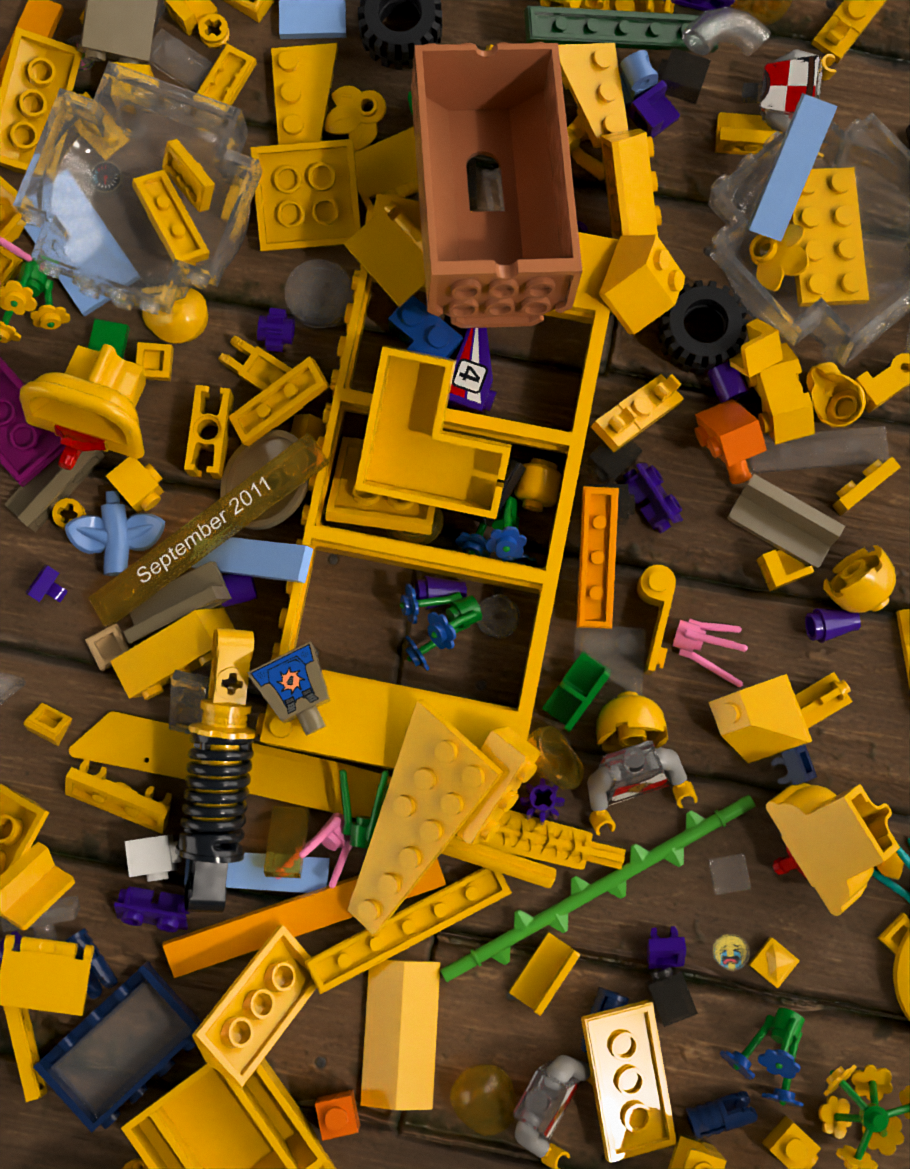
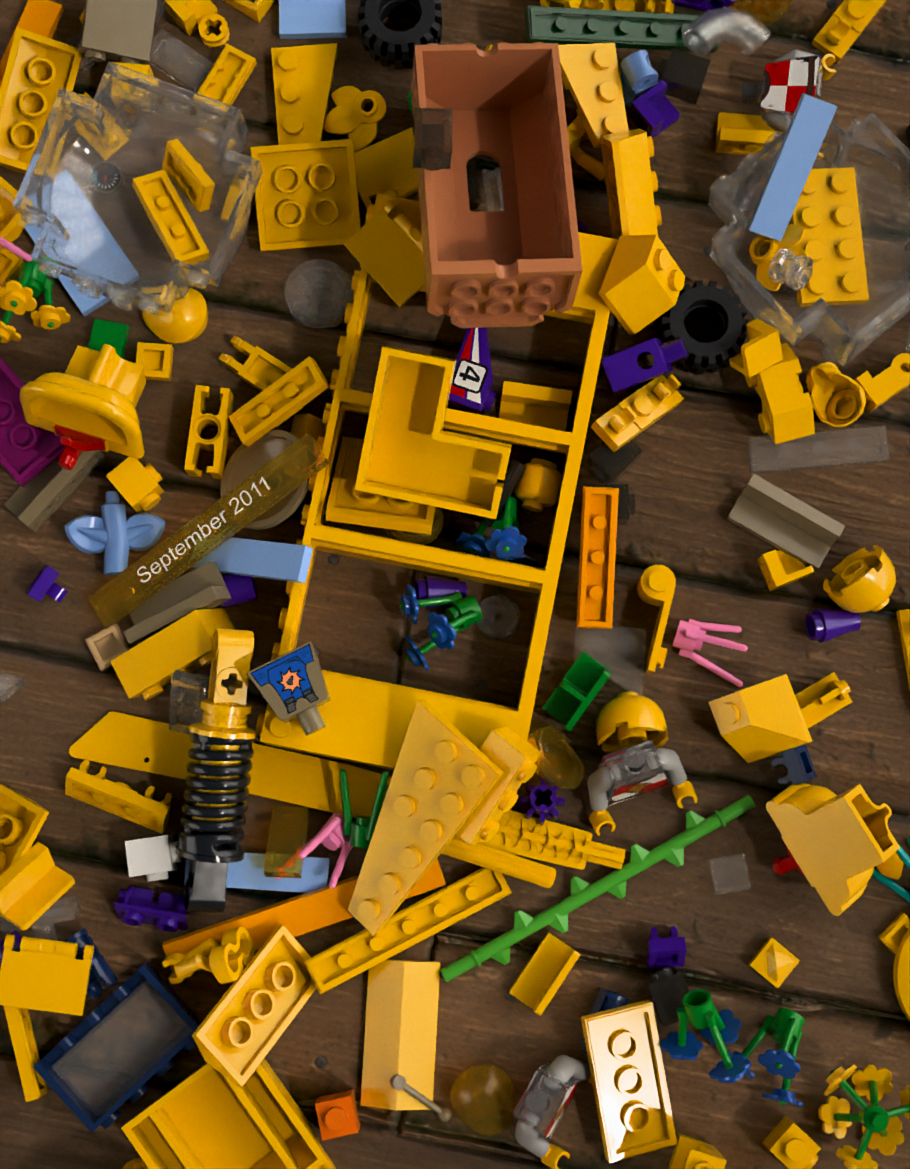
yellow slope [24,703,73,746] -> none
yellow bush [52,498,86,530] -> none
dark purple gear [257,308,295,352] -> none
blue brick [388,296,463,359] -> none
dark purple hinge [623,463,683,534] -> none
dark blue hinge [685,1091,758,1141] -> none
orange brick [695,398,767,484] -> none
dark purple beam [707,361,749,403] -> none
clear tile [713,934,750,971] -> none
yellow plate [832,457,901,516] -> none
none -> yellow piece [162,927,255,984]
none -> dark tan hinge [390,1074,452,1122]
none -> clear smoke brick [413,108,453,171]
none -> yellow panel [499,381,572,431]
none -> dark purple torso [601,337,688,392]
none -> plant [660,989,751,1083]
none -> clear wheel [769,248,813,291]

